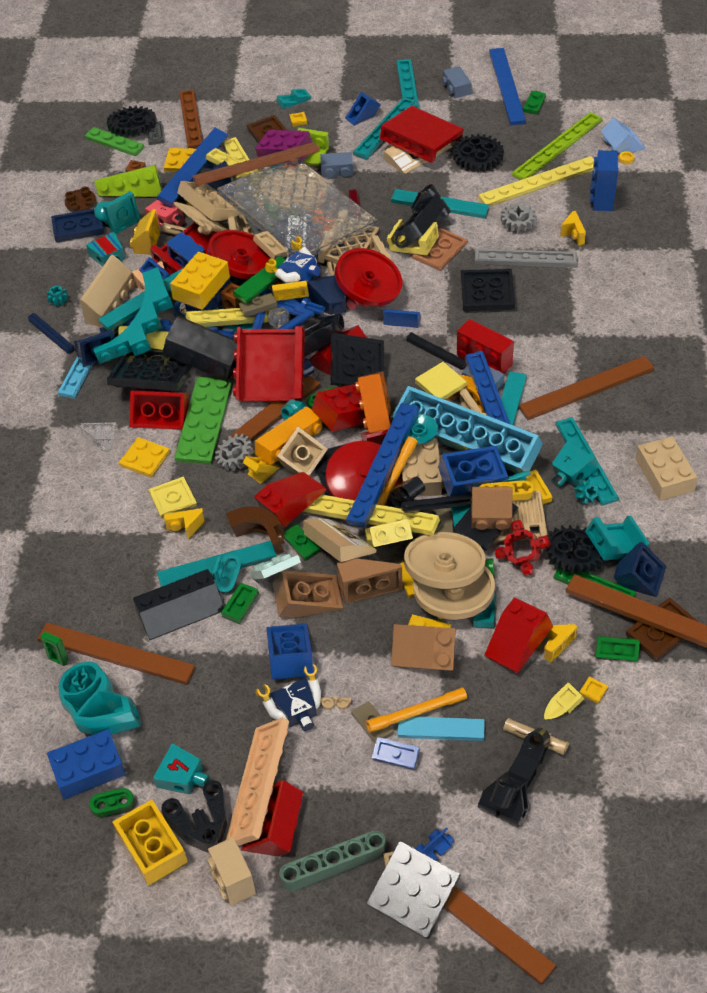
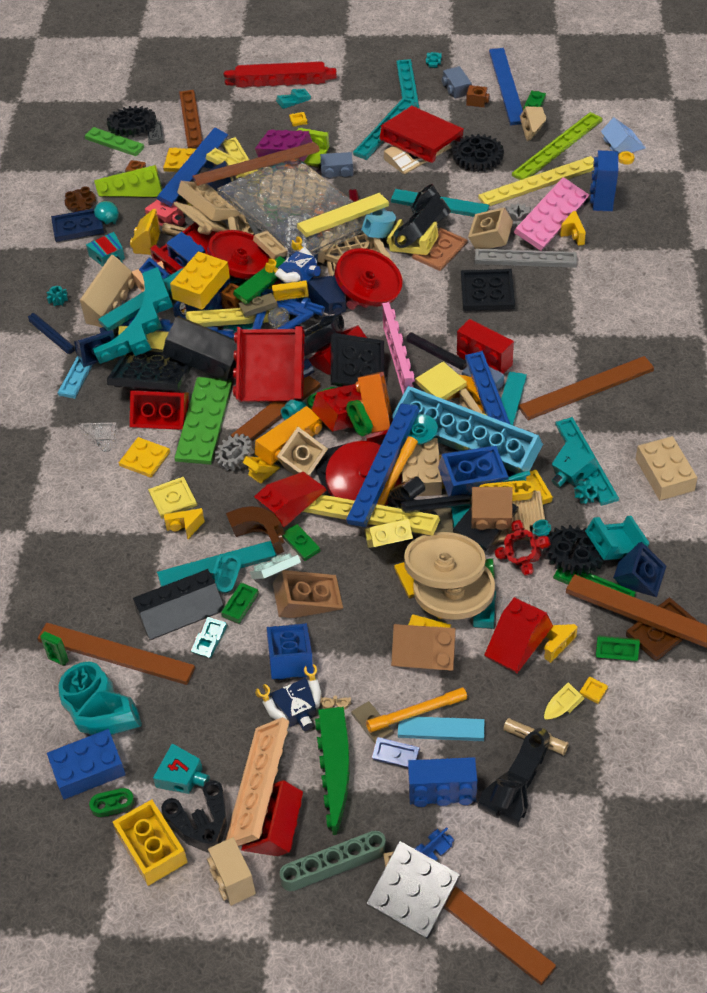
teal plate [103,191,141,234] -> none
reddish brown plate [247,115,287,143] -> none
tan slope [303,518,376,562] -> none
medium nougat slope [337,558,403,604] -> none
blue slope [345,92,381,126] -> none
blue panel [383,309,420,328] -> none
none -> slope [191,617,227,658]
none -> red hinge [223,61,337,88]
none -> light yellow tile [297,193,389,237]
none -> green slope [315,706,350,835]
none -> green plate [347,400,373,436]
none -> medium azure arch [361,208,396,238]
none -> bright pink plate [382,302,415,394]
none -> blue brick [408,757,477,807]
none -> teal piece [426,52,442,67]
none -> dark orange brick [466,85,490,108]
none -> tan brick [468,207,513,249]
none -> bright pink plate [514,177,590,251]
none -> tan slope [520,107,546,141]
none -> teal plate [532,519,551,537]

